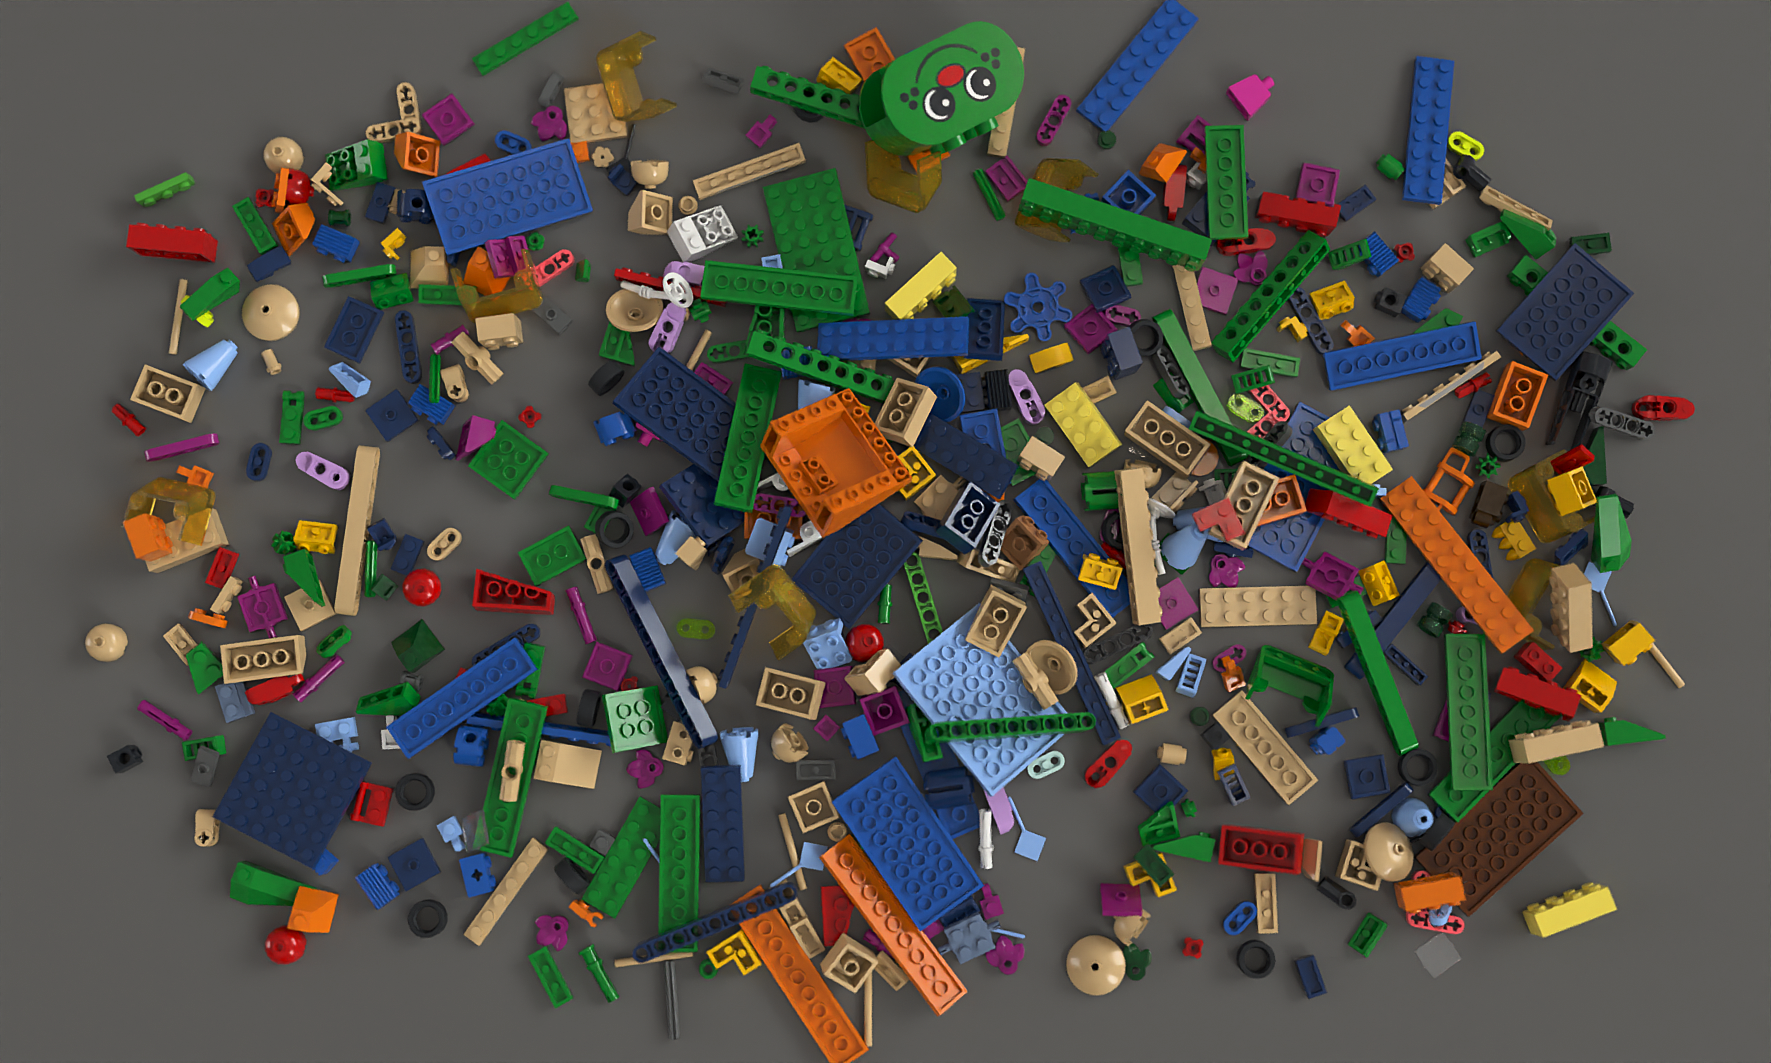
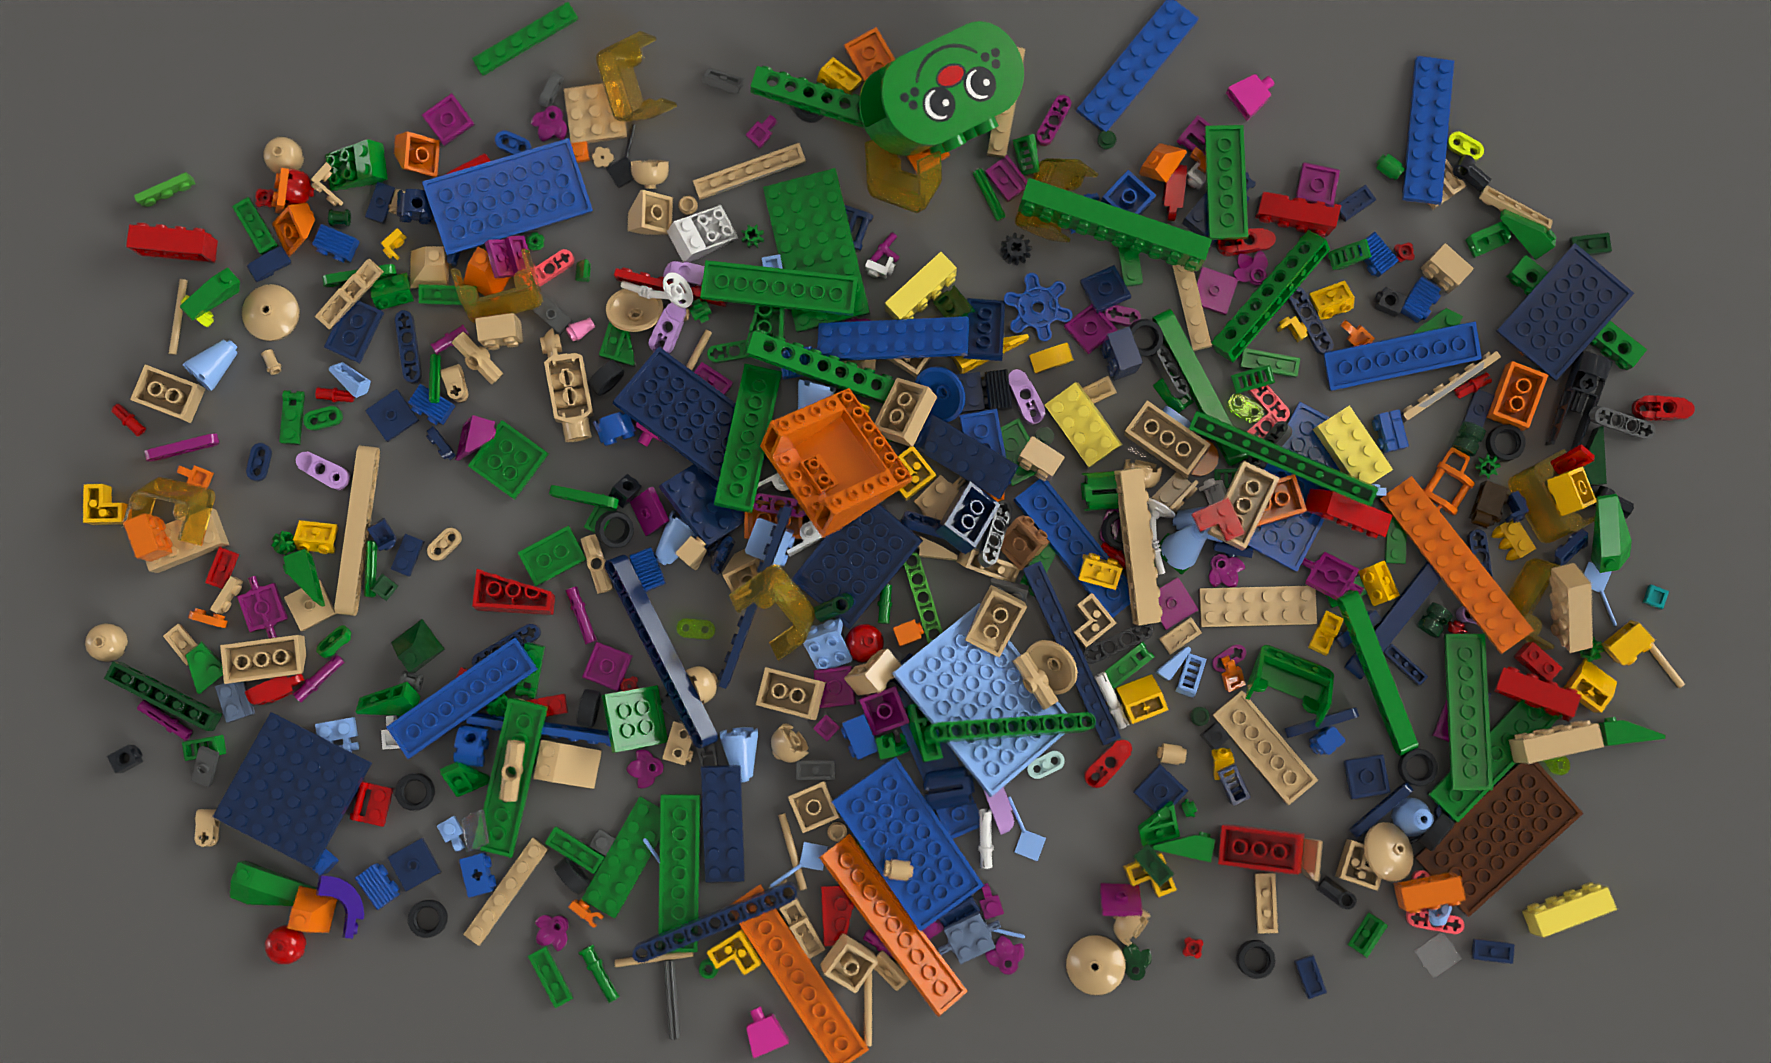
tan beam [366,82,422,143] -> none
red cylinder [402,568,442,607] -> none
red plate [518,406,541,428] -> none
dark blue bracket [608,164,639,196] -> none
blue plate [1223,901,1257,935] -> none
none -> yellow brick [83,484,131,525]
none -> dark green brick [104,661,223,731]
none -> tan slope [315,259,384,329]
none -> dark purple arch [316,875,364,939]
none -> green wing [440,762,490,797]
none -> tan brick [540,328,594,442]
none -> bright pink cone [565,318,595,342]
none -> dark pink torso [746,1006,789,1058]
none -> dark green piece [814,593,854,622]
none -> green hinge [875,732,911,760]
none -> tan brick [884,859,913,881]
none -> orange brick [893,619,924,647]
none -> black gear [1000,233,1032,266]
none -> green slope [1013,134,1040,176]
none -> dark blue plate [1472,939,1515,964]
none -> teal tile [1642,584,1669,610]

